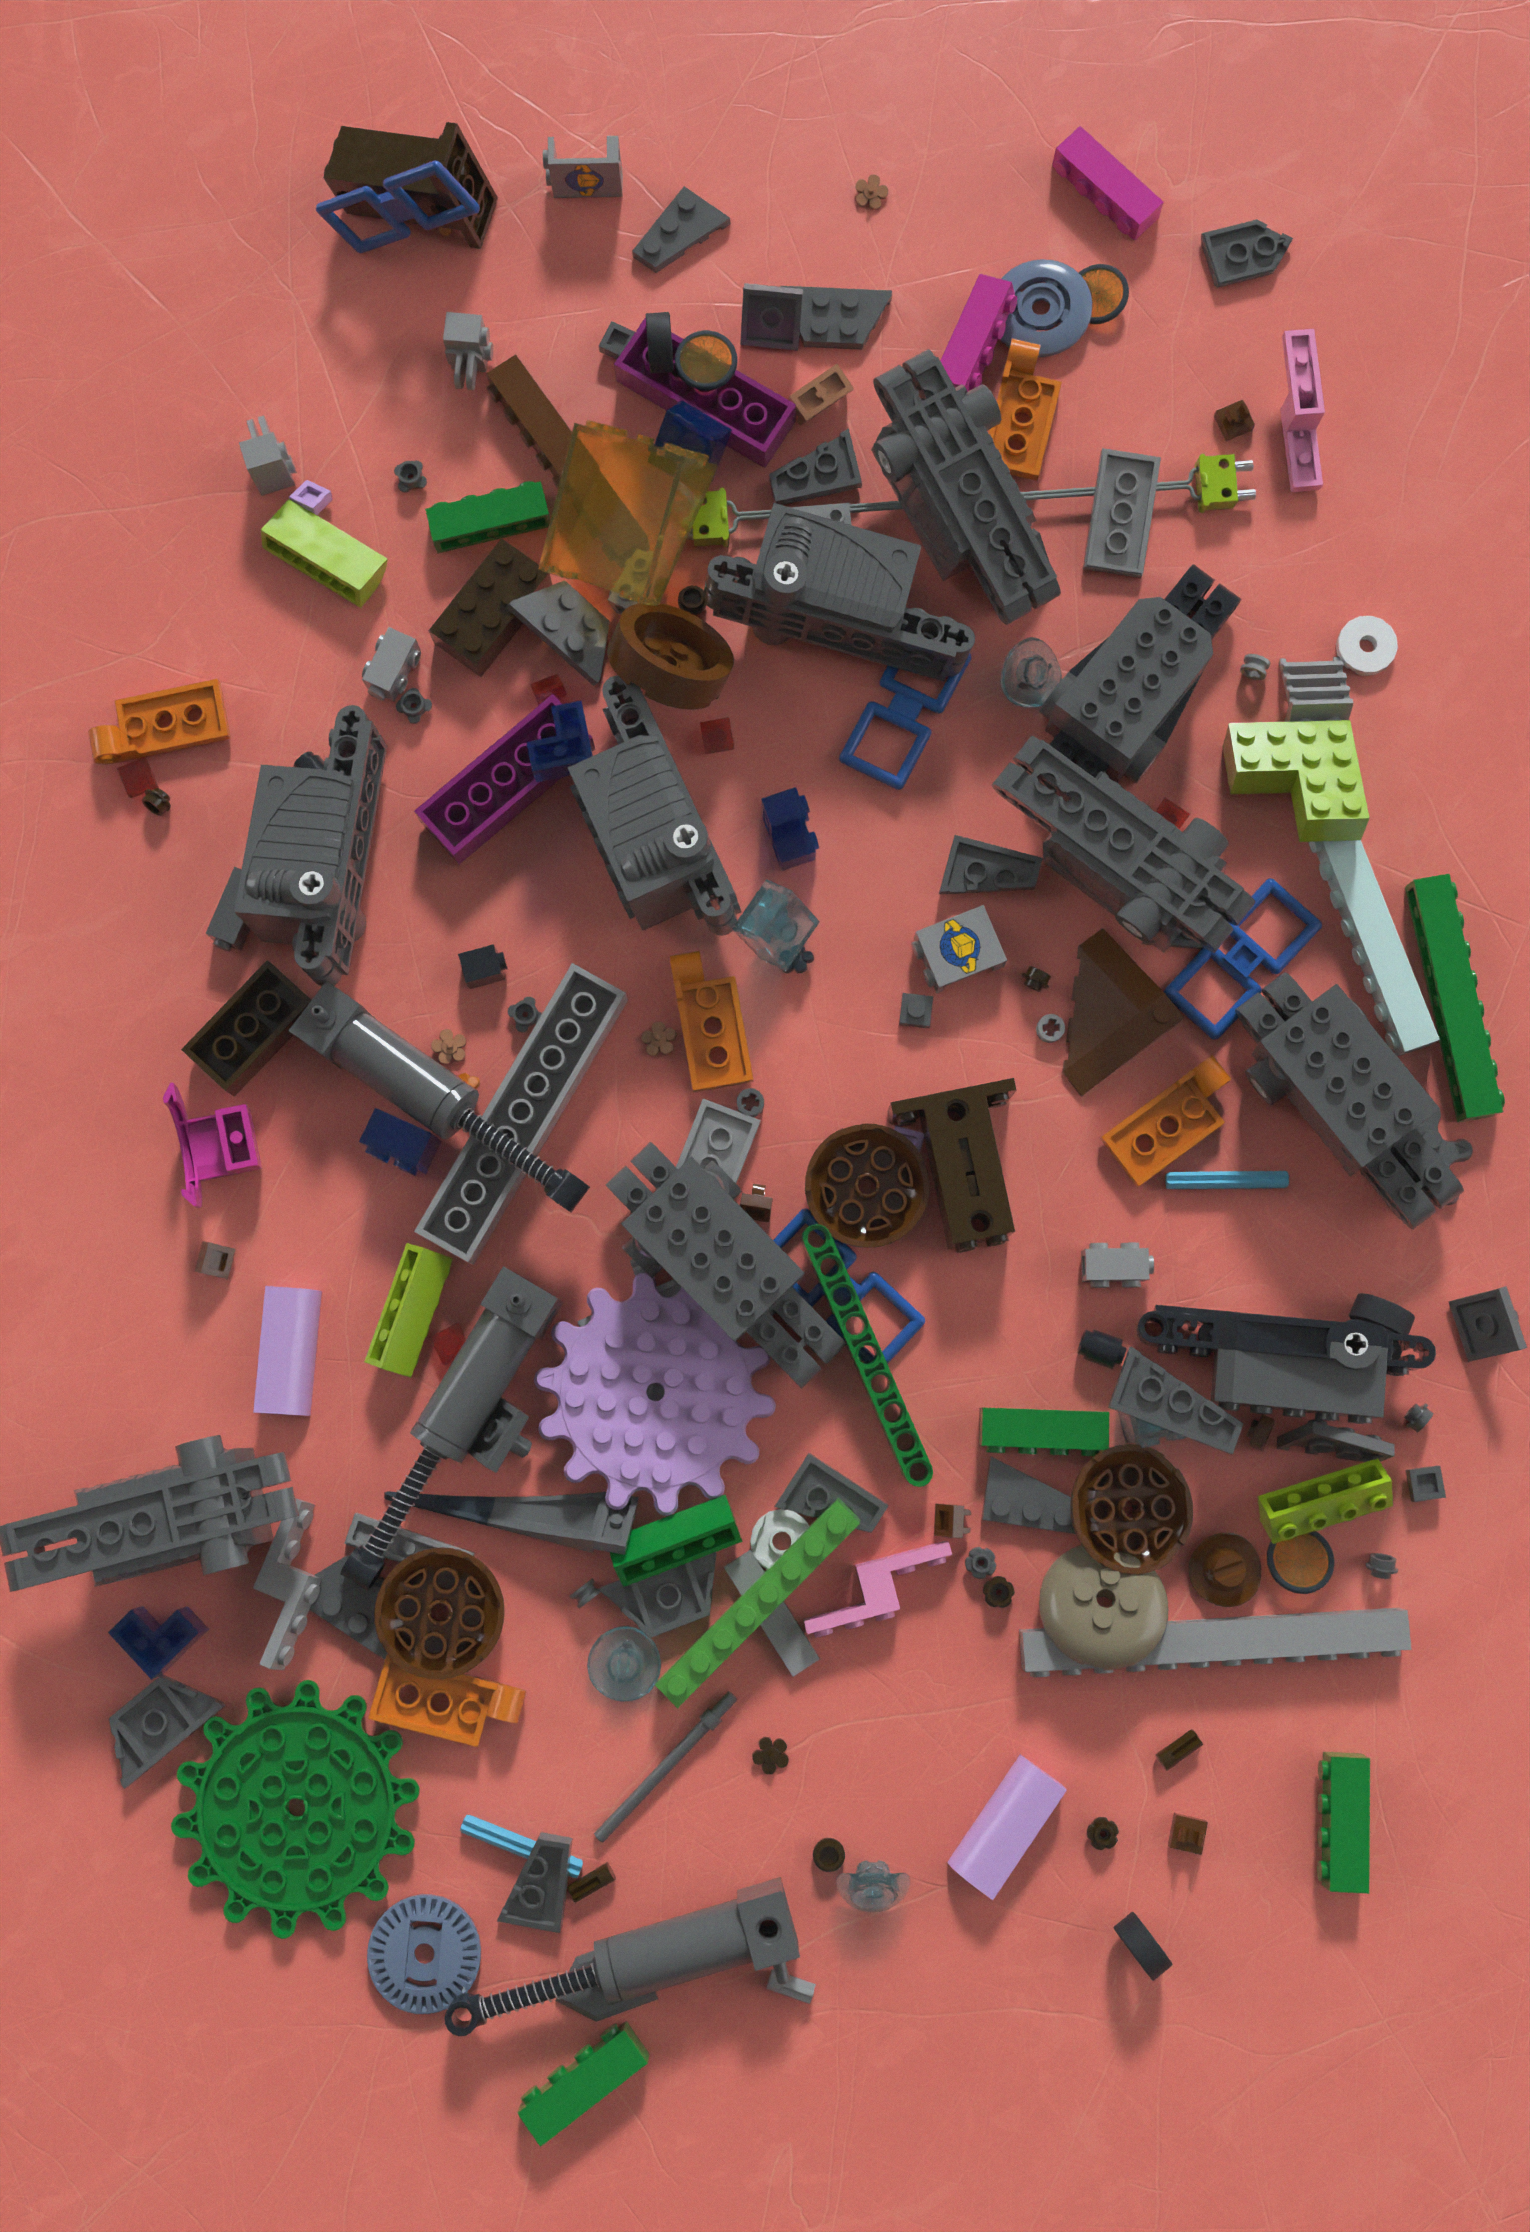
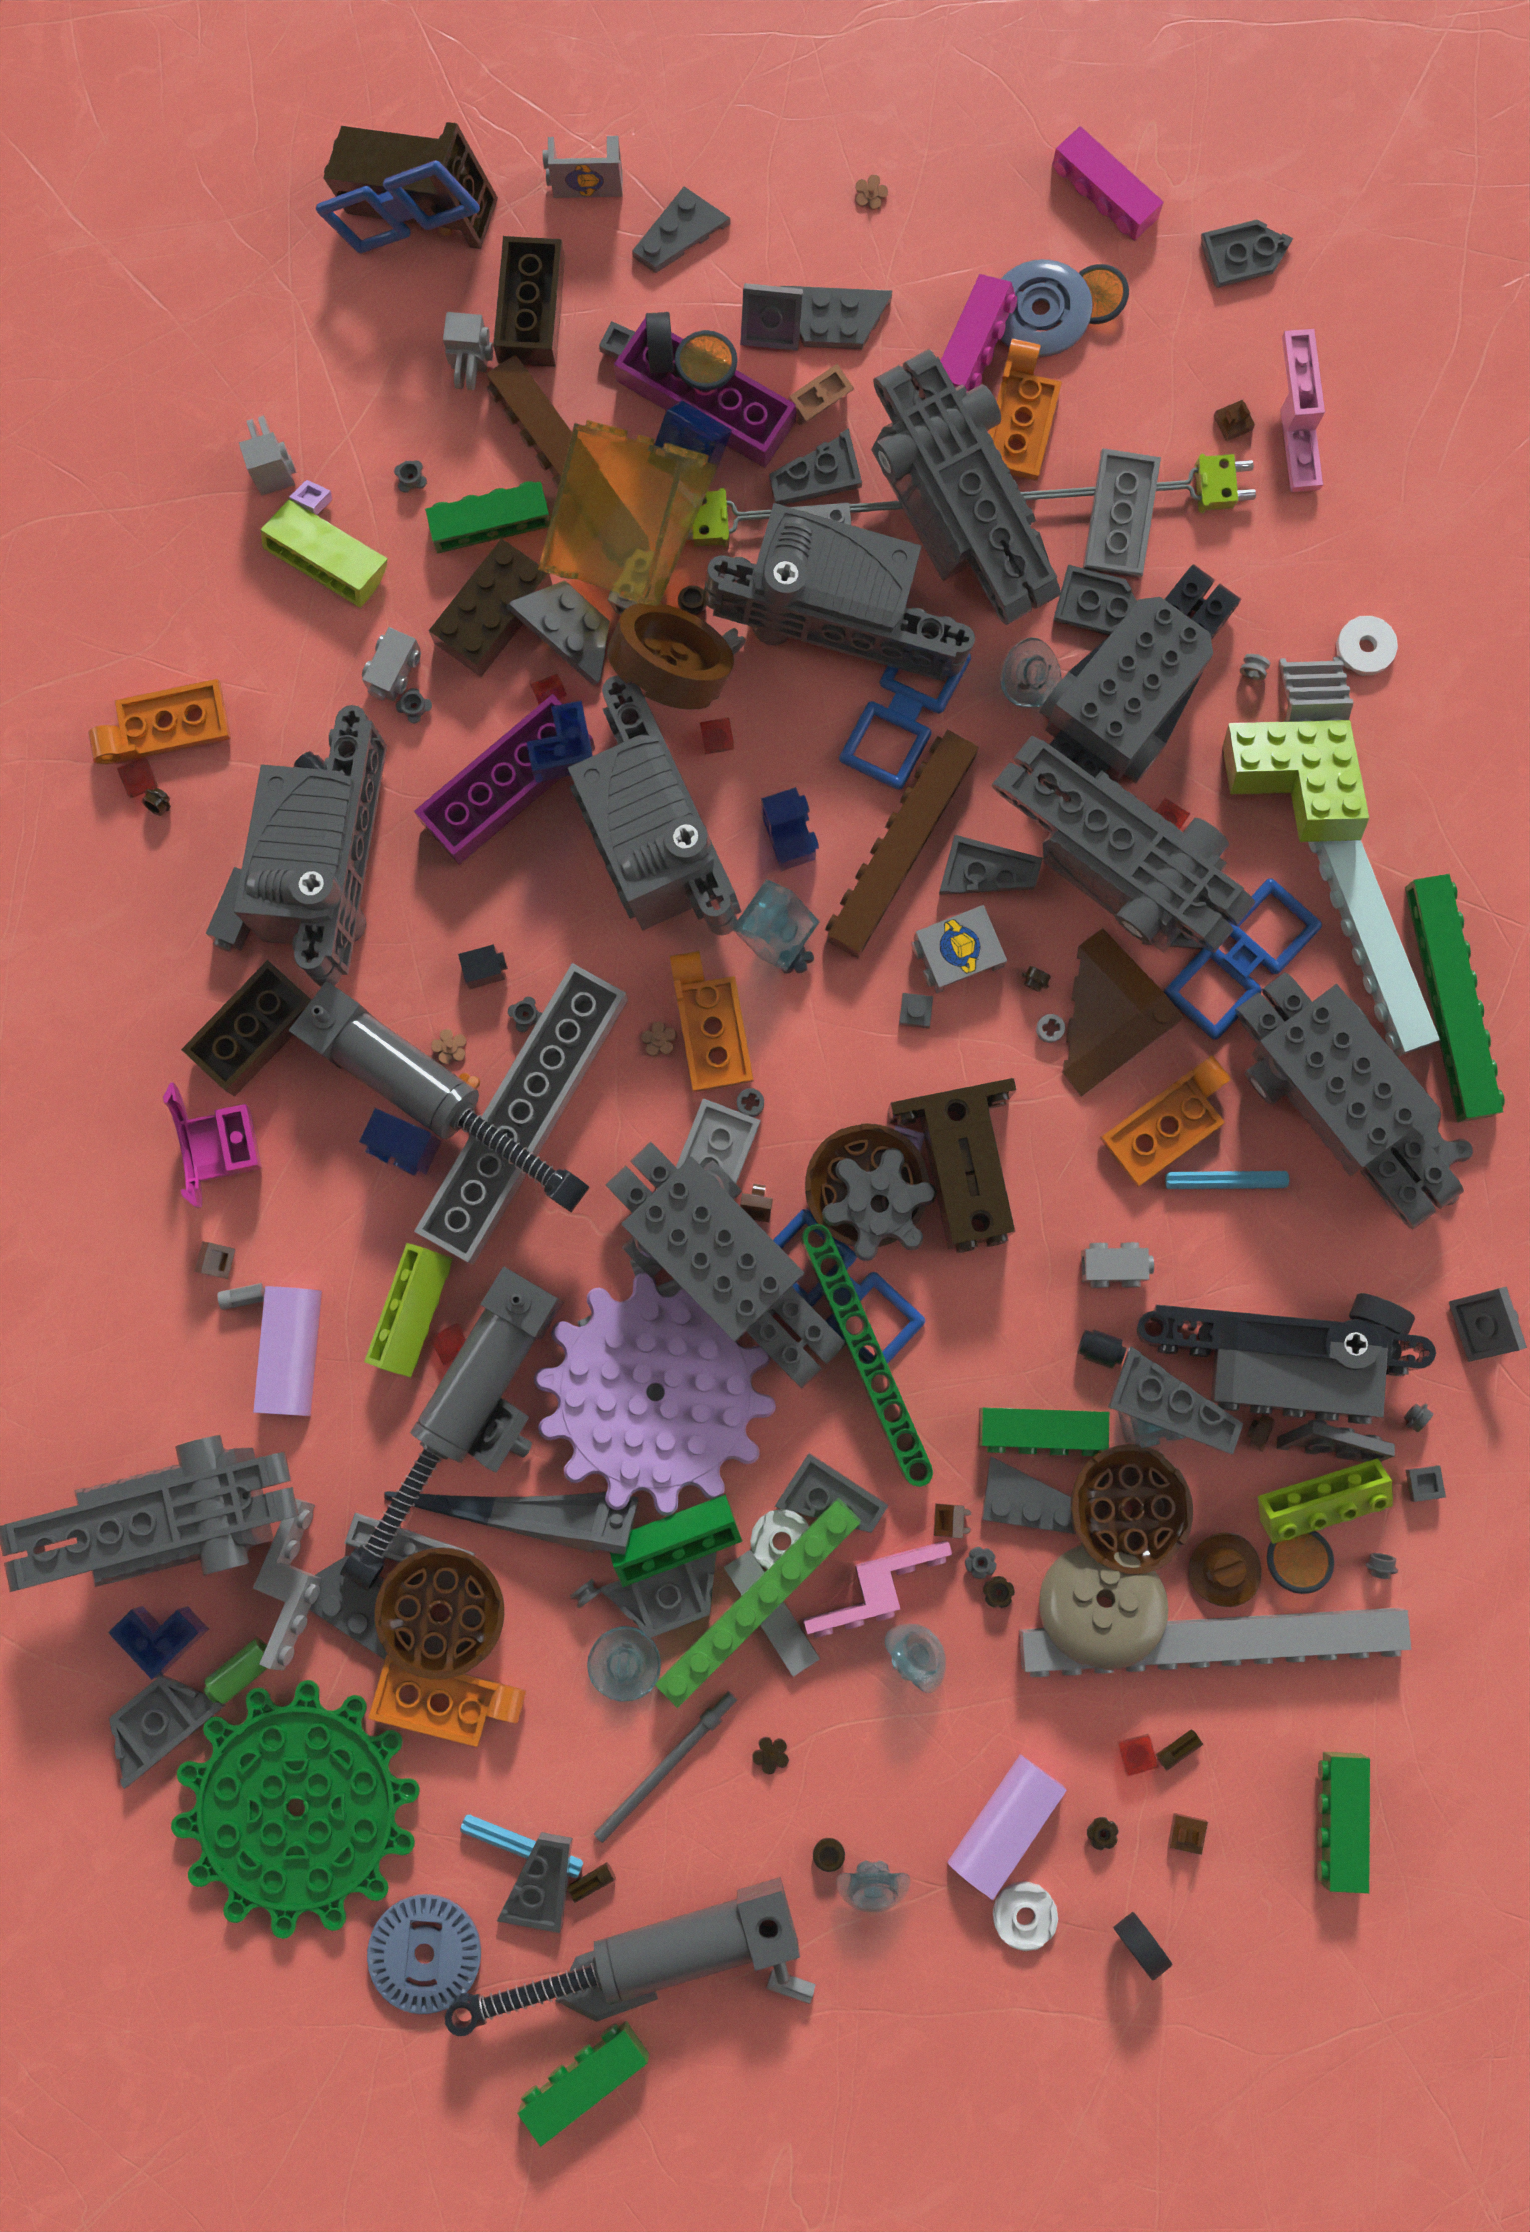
none -> bright green brick [204,1637,268,1704]
none -> light grey piece [218,1283,265,1310]
none -> dark brown brick [493,236,565,367]
none -> light grey bush [722,628,746,655]
none -> dark grey plate [822,1148,937,1261]
none -> reddish brown brick [825,729,979,959]
none -> clear light blue hat [885,1623,946,1693]
none -> white tile [992,1881,1058,1951]
none -> dark grey tile [1053,565,1137,636]
none -> clear red plate [1117,1734,1159,1776]

